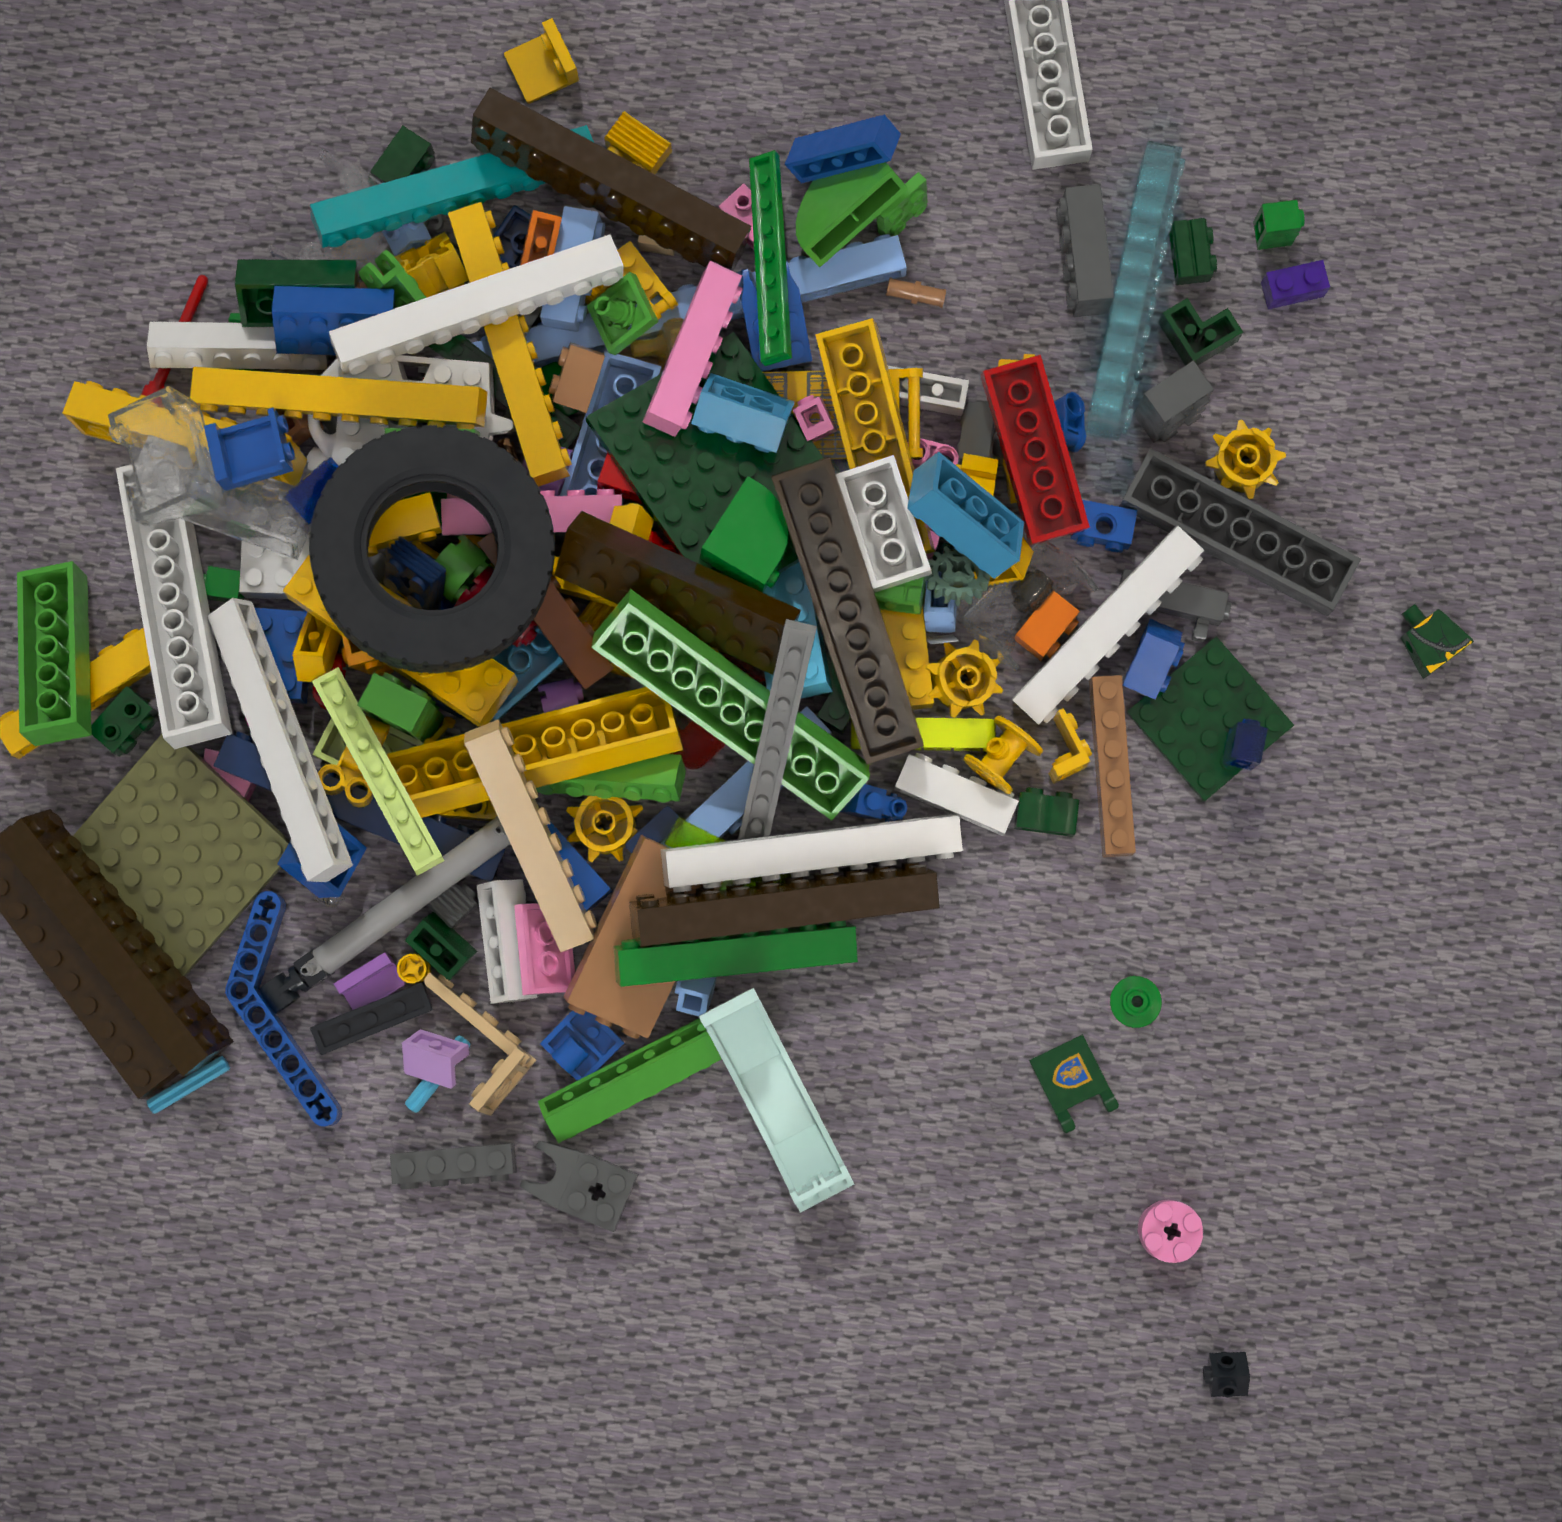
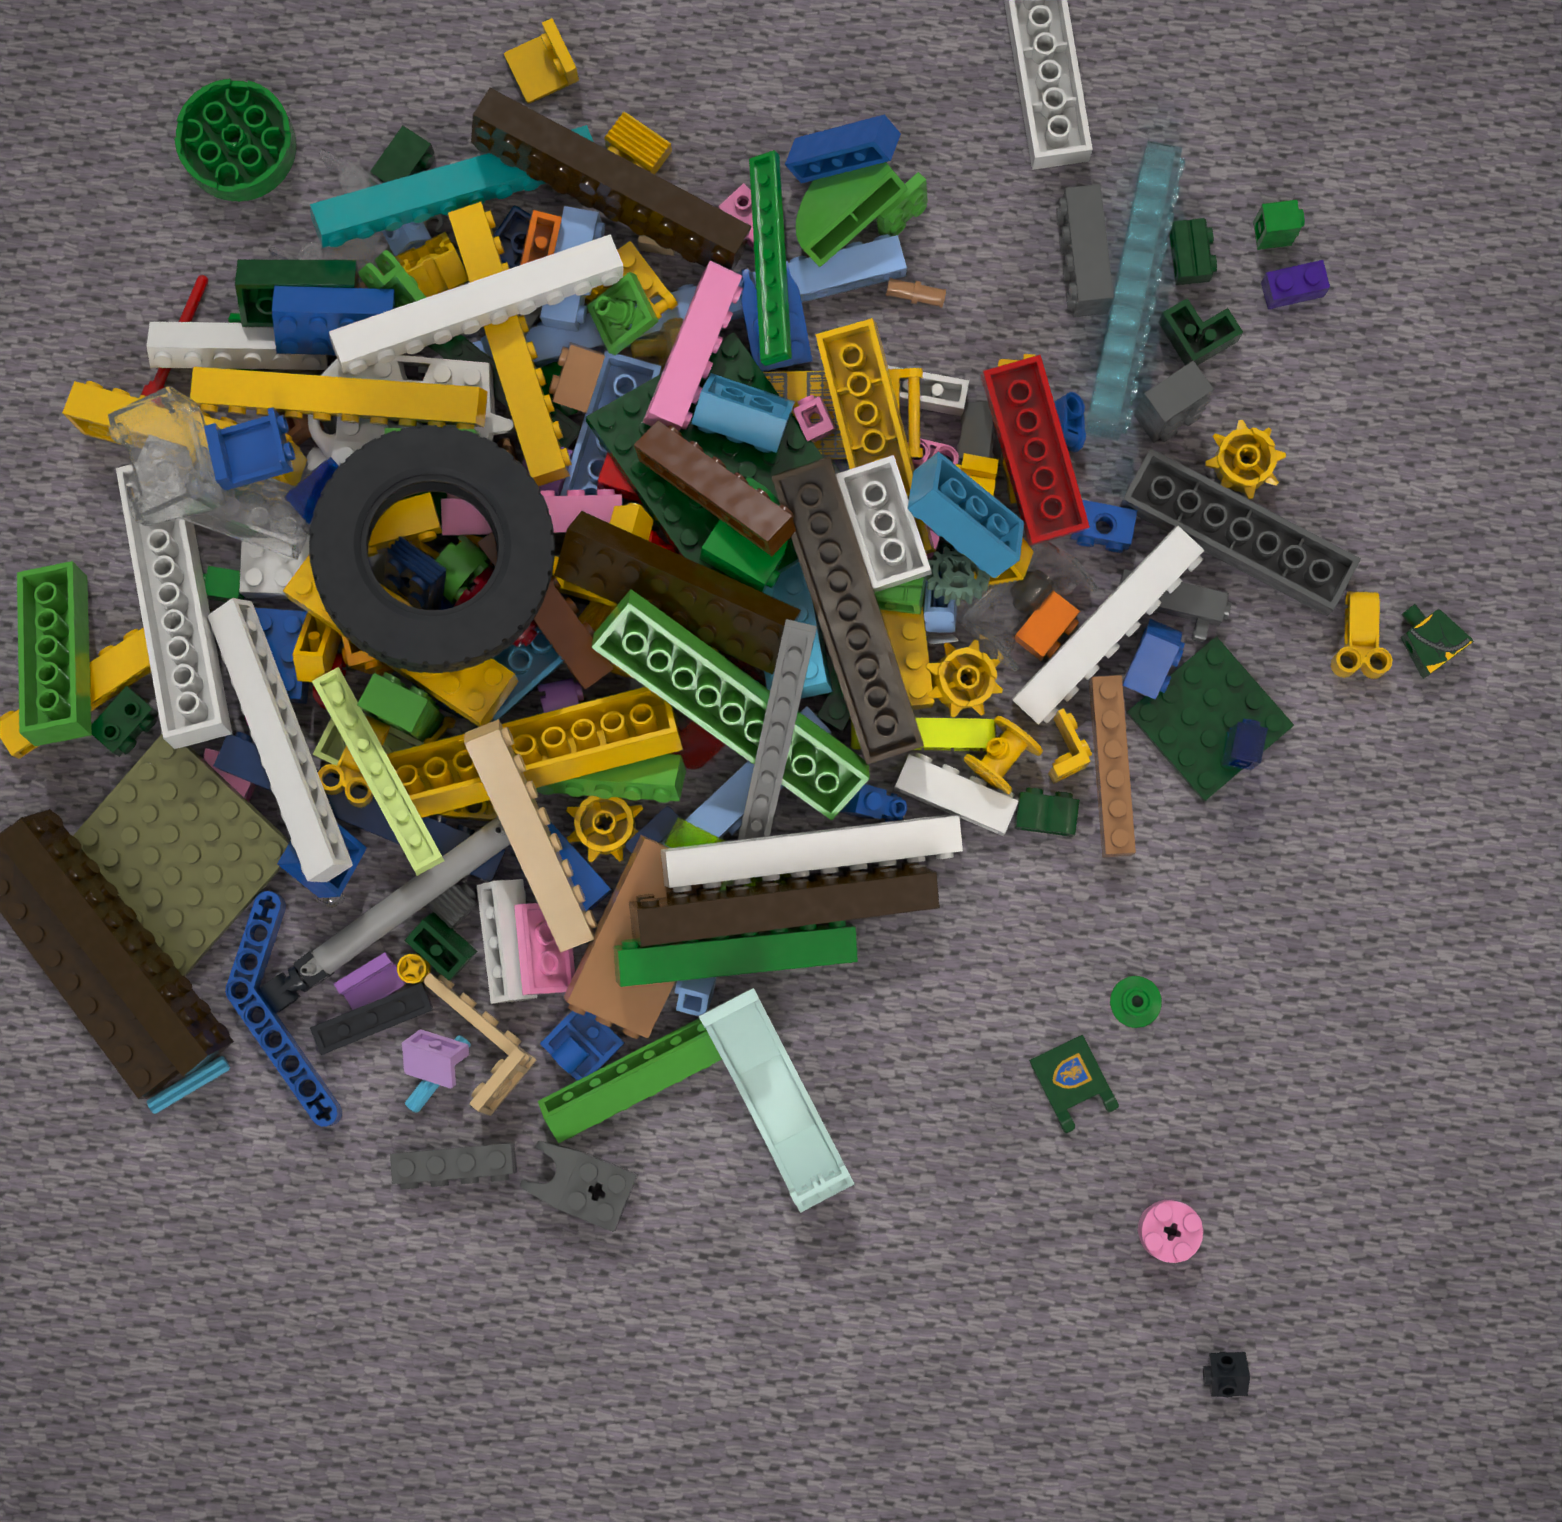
none -> green brick [174,79,297,202]
none -> reddish brown brick [634,420,796,556]
none -> yellow piece [1331,591,1393,679]

